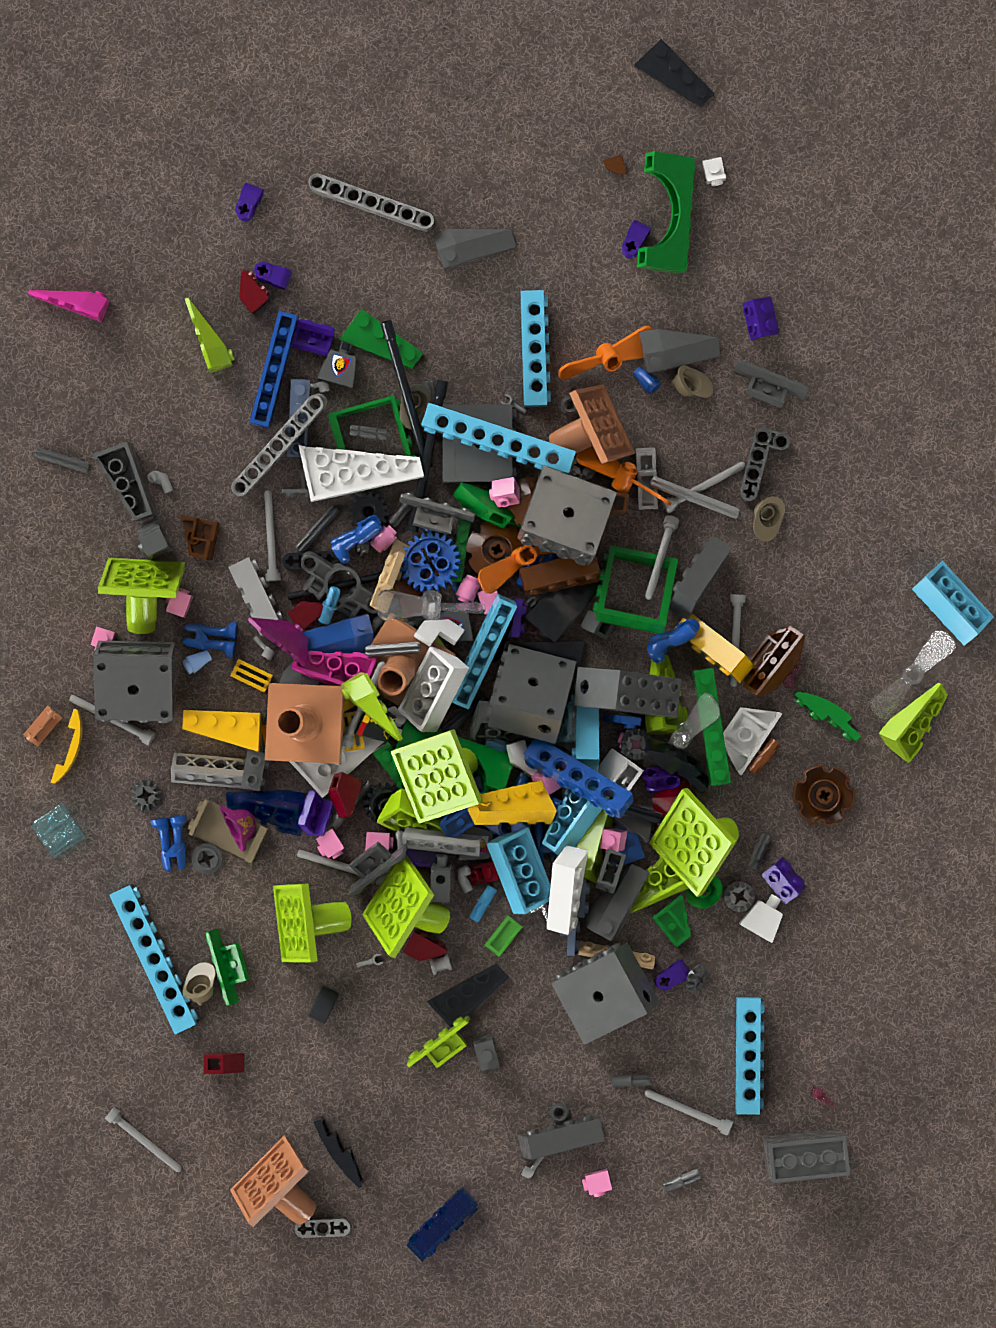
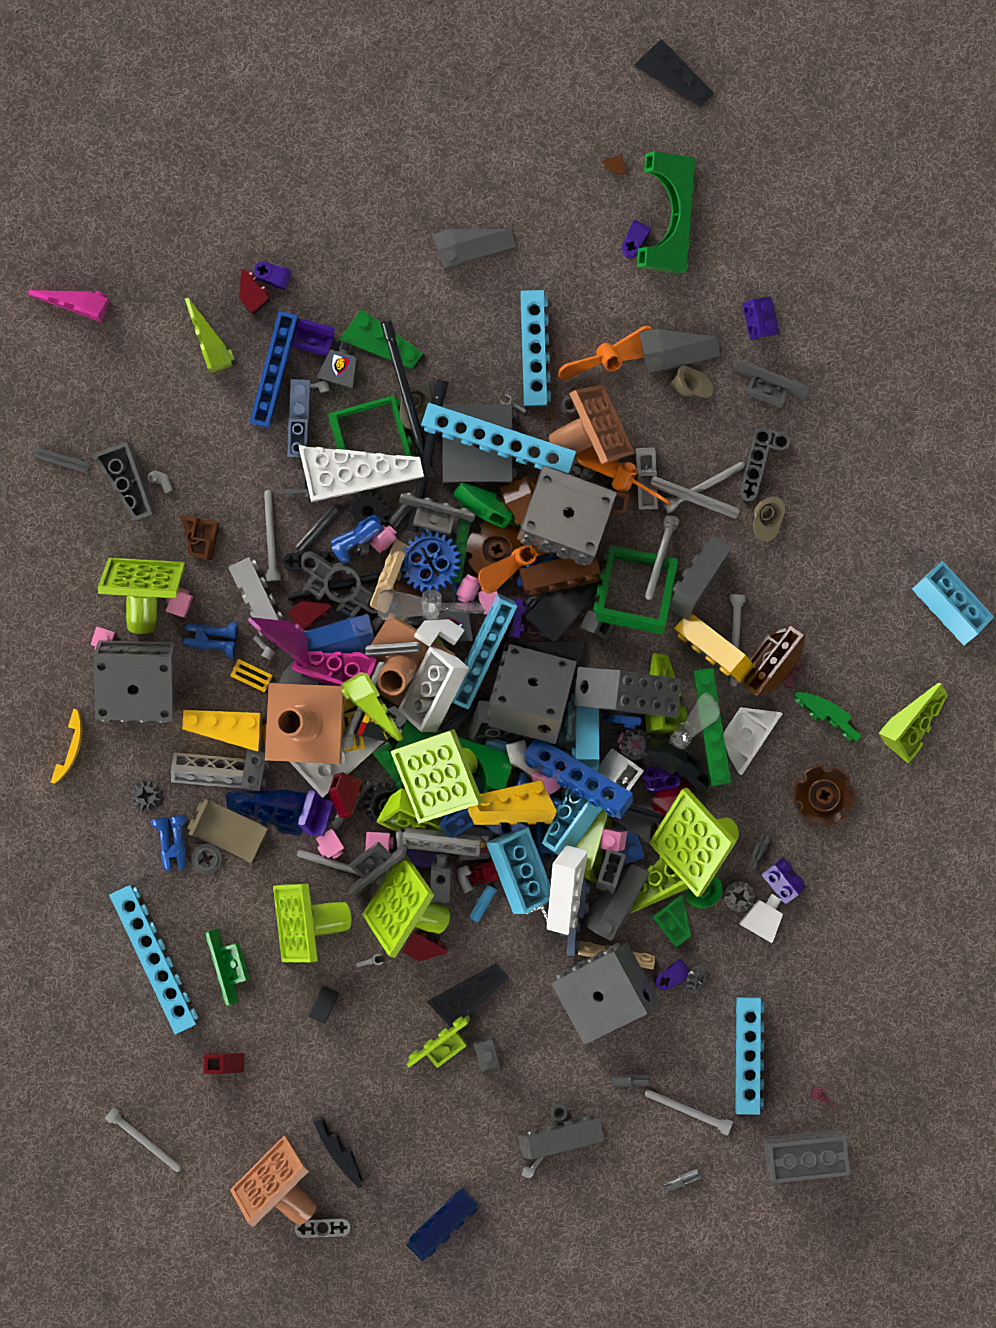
nougat hinge [23,705,62,747] -> none
clear light blue slope [31,803,85,859] -> none
light grey piece [69,695,156,746] -> none
dark grey wedge [137,516,174,560] -> none
light blue cone [182,650,212,674] -> none
dark tan piece [183,962,216,1006] -> none
magenta hat [220,806,256,852] -> none
light grey beam [231,393,327,496] -> none
dark purple piece [235,182,264,222] -> none
light grey beam [308,173,434,232] -> none
dark azure axle [319,587,341,625] -> none
dark grey axle [349,425,387,440] -> none
light grey bush [429,953,452,975] -> none
bright green tile [485,915,523,957] -> none
bright pink brick [489,477,520,507] -> none
bright pink brick [582,1169,612,1197] -> none
blue cone [633,366,661,394] -> none
blue piece [647,619,700,664] -> none
white bracket [702,157,727,186] -> none
dark orange pin [747,738,781,775] -> none
clear piece [870,631,956,720] -> none

